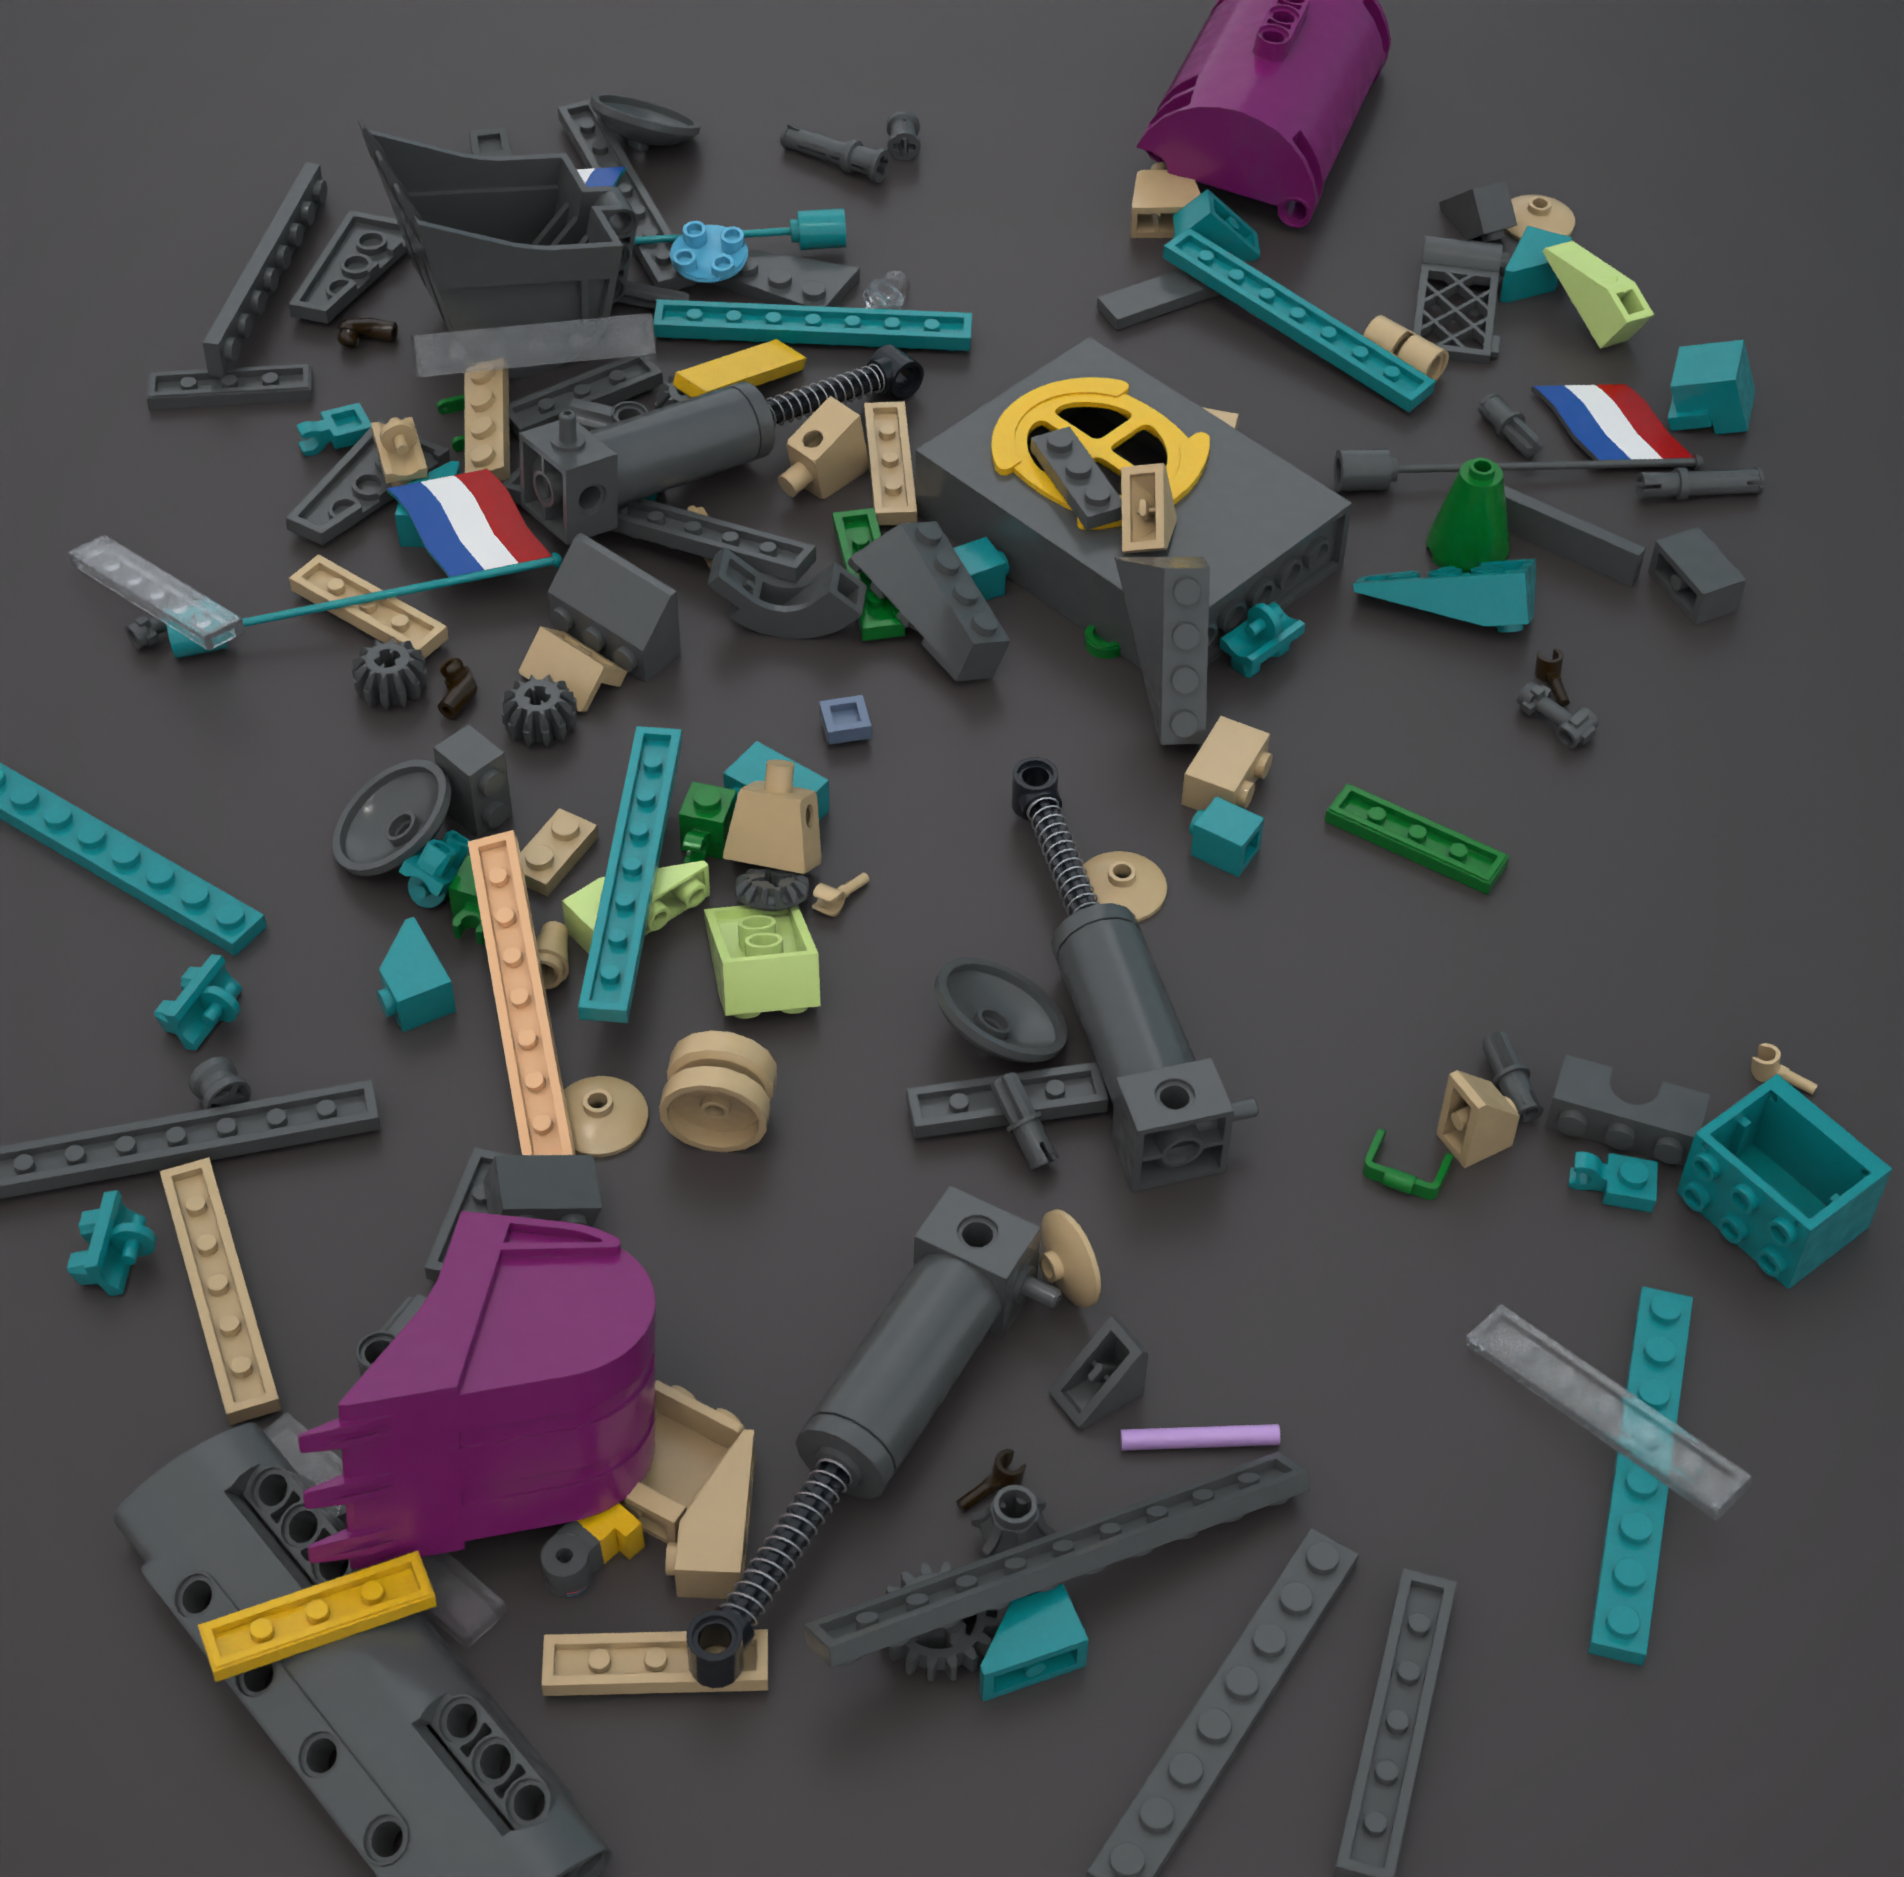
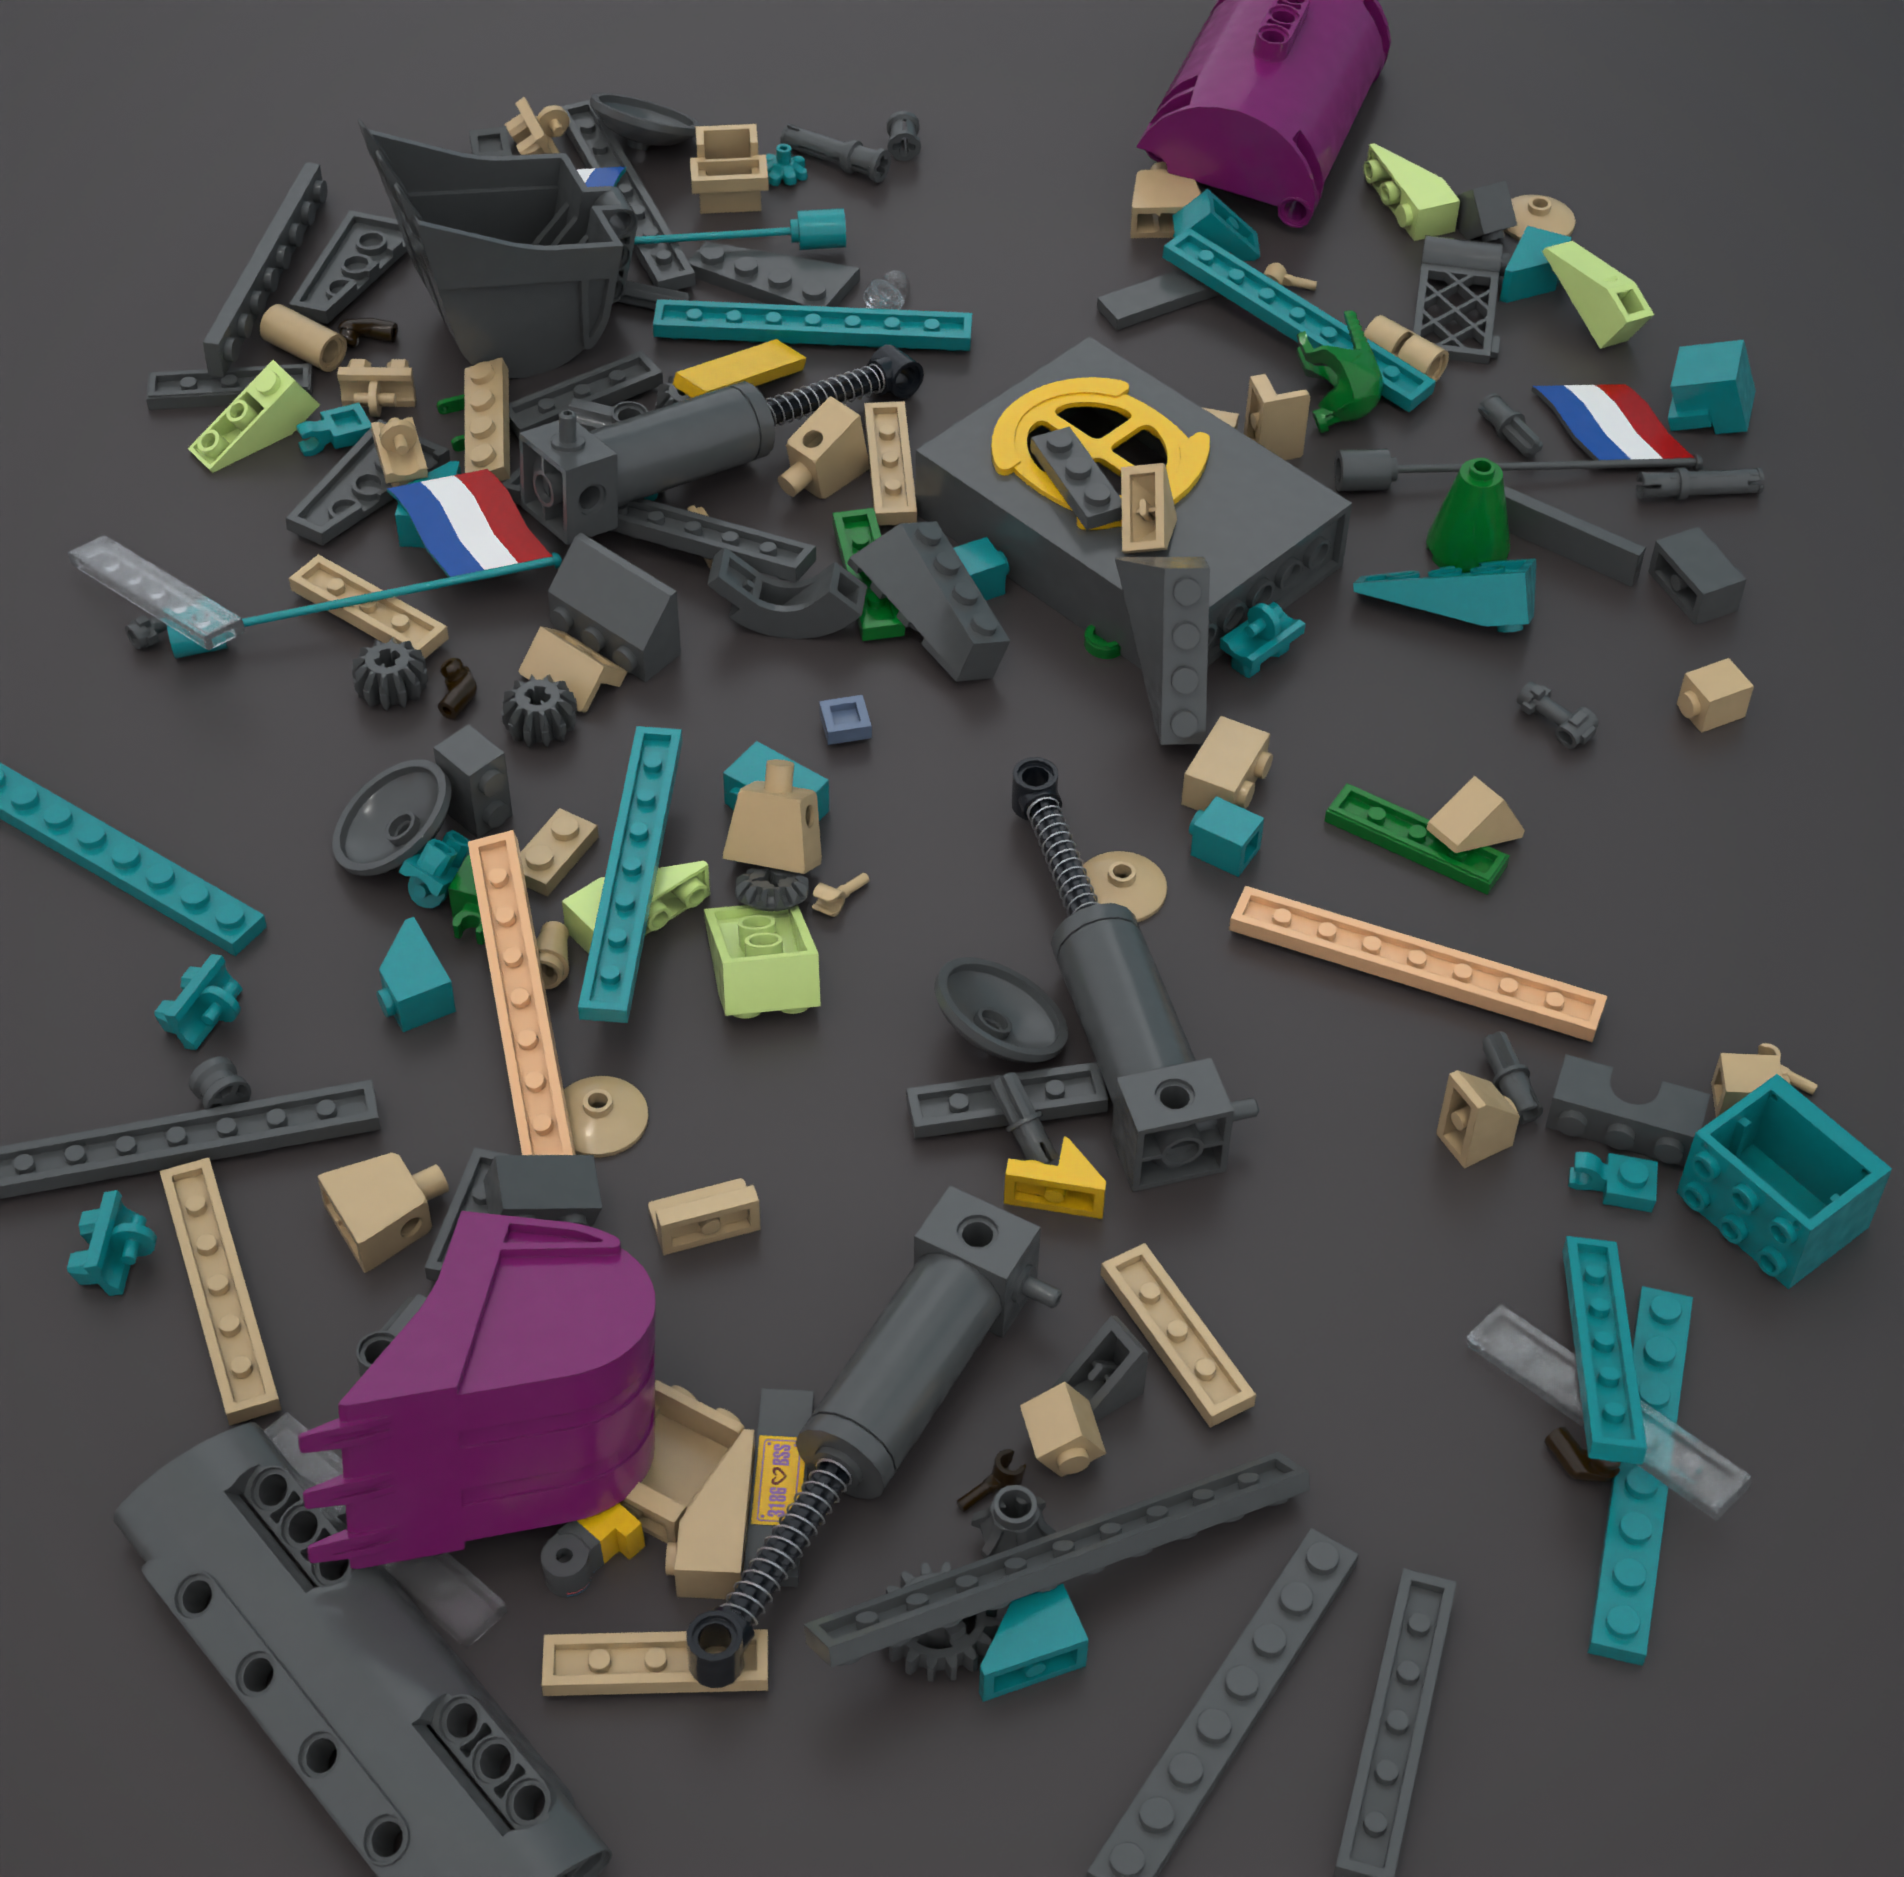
yellow tile [198,1551,437,1682] -> none
clear tile [411,313,656,377] -> none
tan wheel [659,1030,777,1153] -> none
medium azure dish [670,221,748,283] -> none
green brick [679,781,737,864] -> none
tan dish [1039,1209,1101,1308] -> none
lavender bar [1120,1424,1280,1451] -> none
green piece [1363,1128,1454,1200] -> none
dark brown hand [1535,649,1570,707] -> none
none -> yellowish green slope [188,360,320,473]
none -> tan pin [260,304,347,372]
none -> tan torso [317,1153,449,1273]
none -> tan hips [337,359,416,417]
none -> tan hips [505,97,570,155]
none -> tan panel [648,1178,761,1255]
none -> tan plate [690,124,769,214]
none -> tile [744,1388,814,1587]
none -> teal plant [766,144,808,186]
none -> yellow slope [1004,1136,1106,1219]
none -> tan brick [1020,1381,1106,1477]
none -> tan plate [1101,1243,1256,1428]
none -> light nougat plate [1229,886,1607,1042]
none -> tan panel [1244,374,1310,460]
none -> tan hand [1263,263,1317,291]
none -> green piece [1297,310,1383,434]
none -> yellowish green slope [1363,143,1460,241]
none -> tan slope [1426,776,1525,853]
none -> dark brown arm [1544,1427,1621,1482]
none -> teal plate [1562,1236,1647,1465]
none -> tan brick [1677,658,1754,733]
none -> tan brick [1711,1053,1790,1118]

